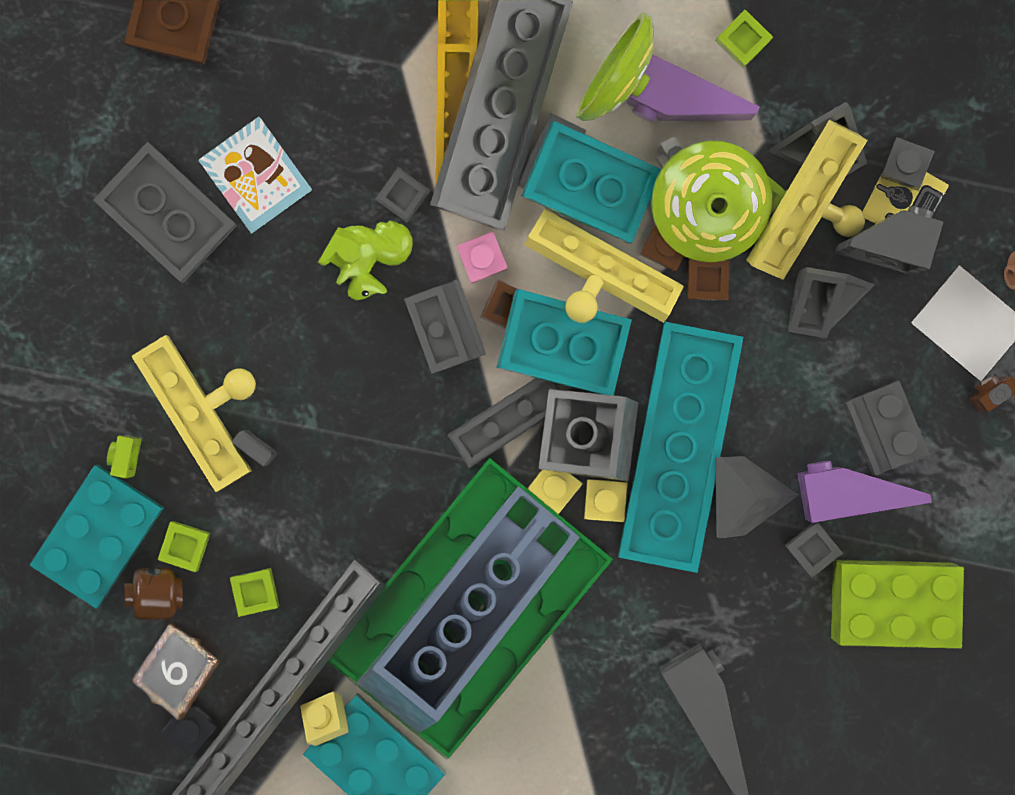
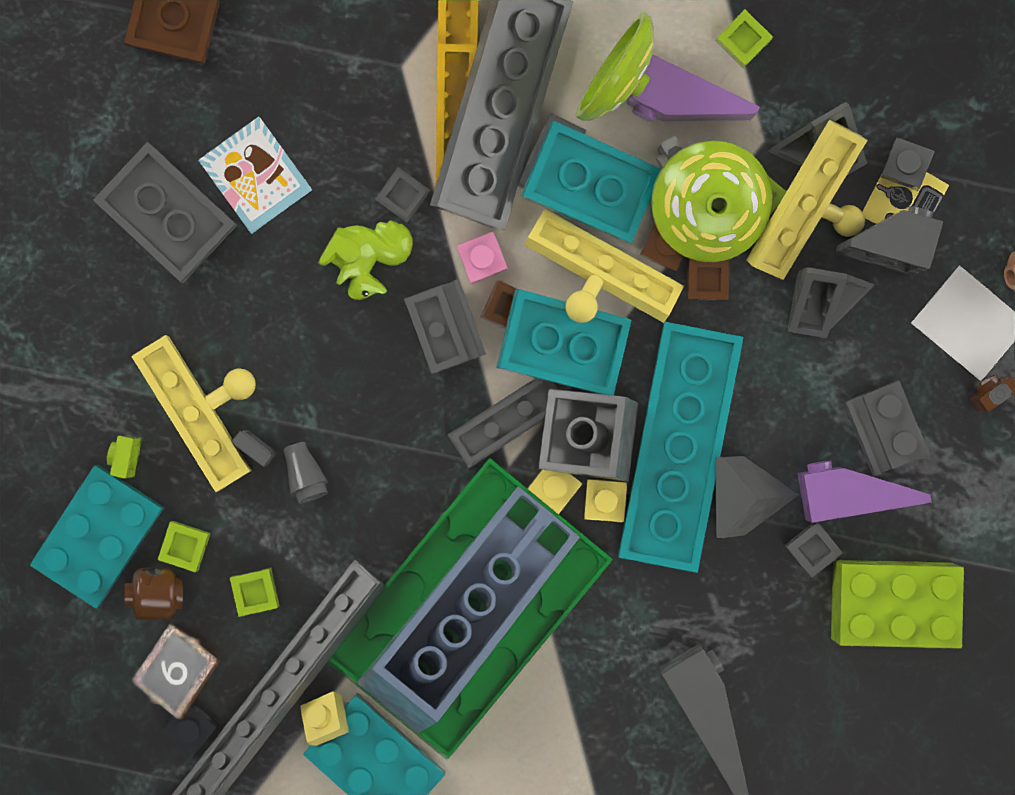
none -> dark grey cone [283,442,328,504]

